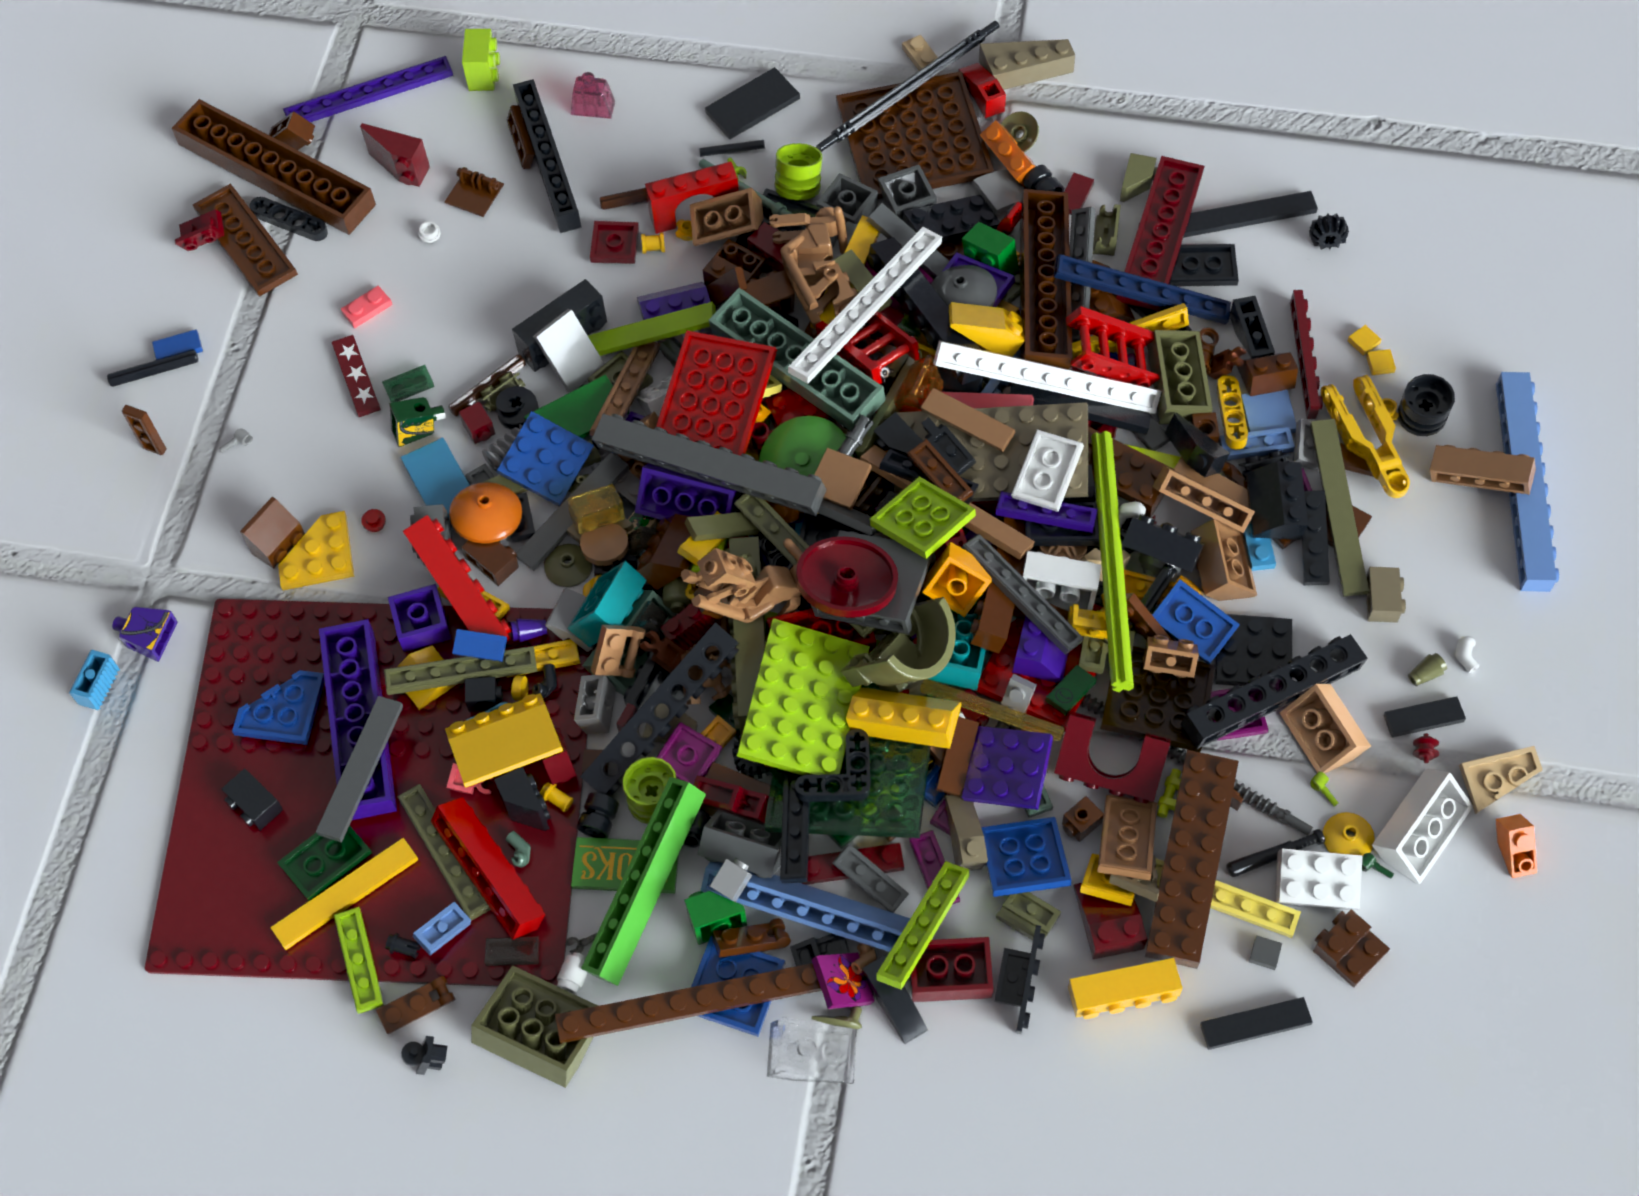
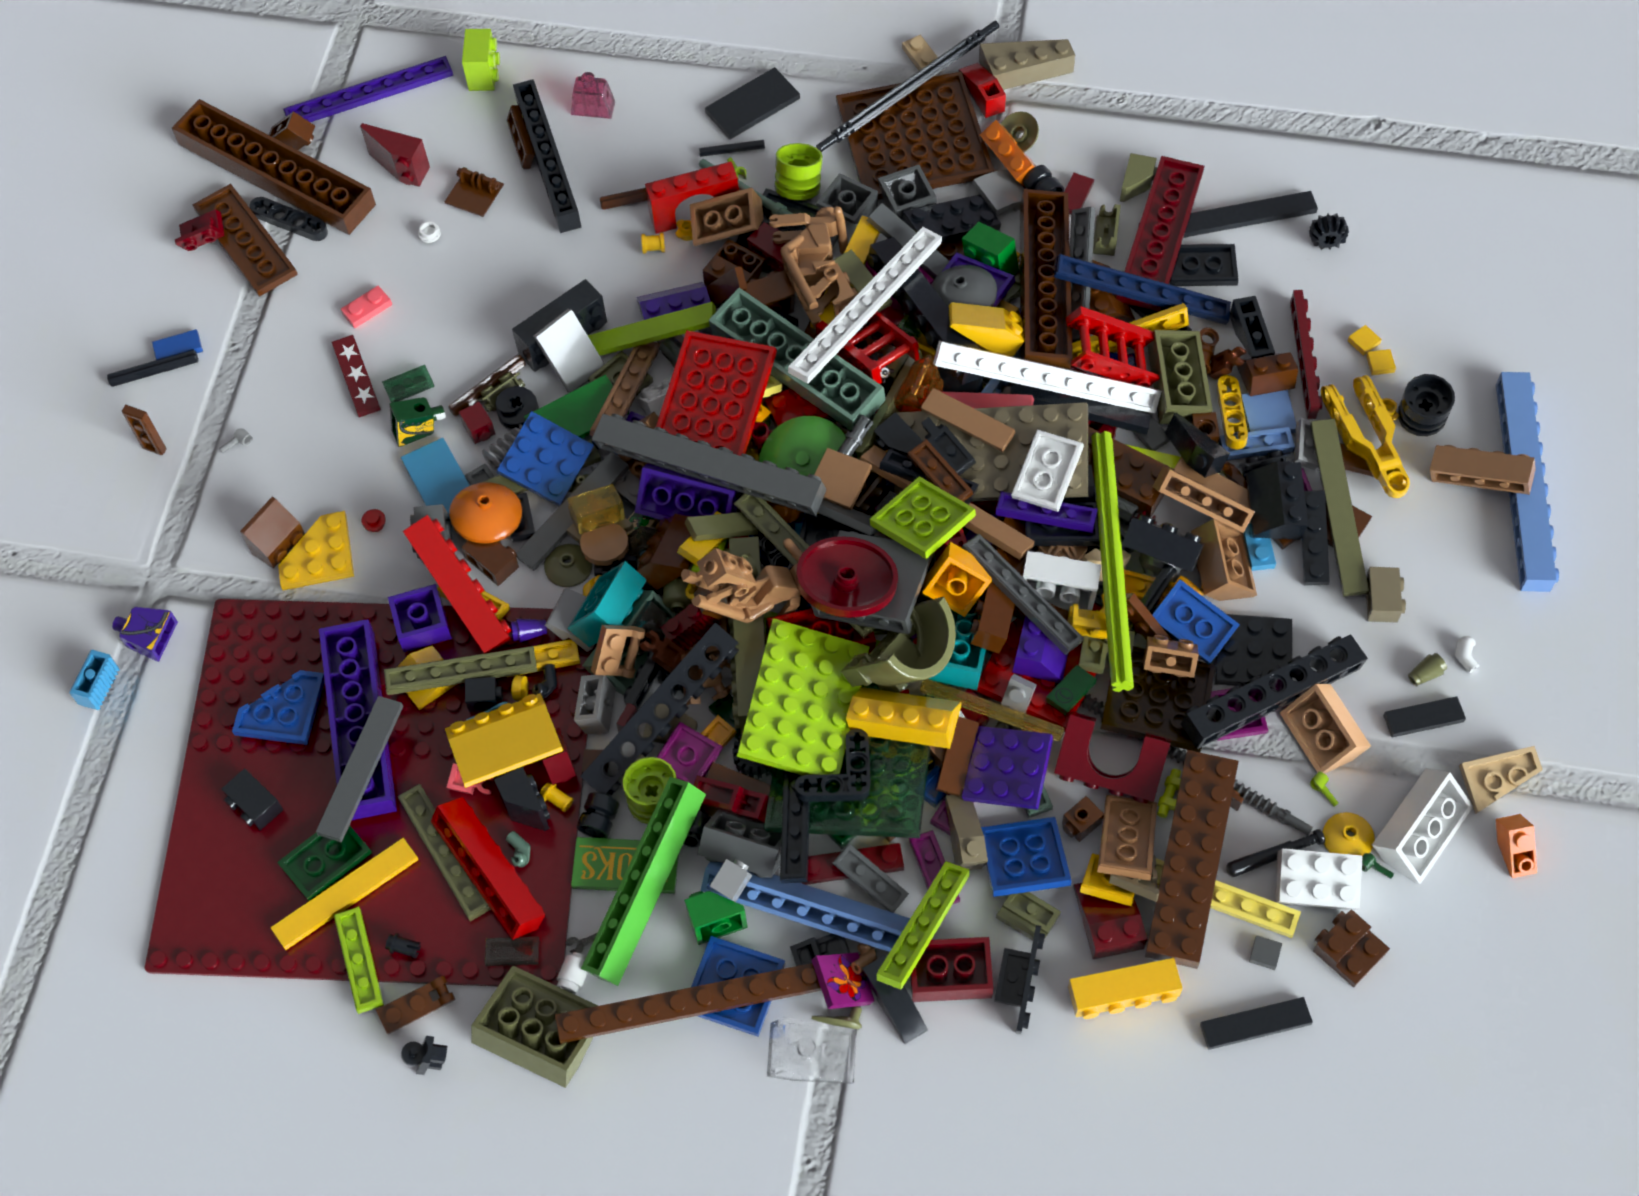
medium blue plate [413,902,471,956] -> none
blue tile [452,629,507,662] -> none
dark red plate [590,221,639,264] -> none
reddish brown plate [712,918,791,958] -> none
red slope [996,202,1022,235] -> none
white arm [1119,501,1146,529] -> none
dark red wheel [1413,733,1439,763] -> none

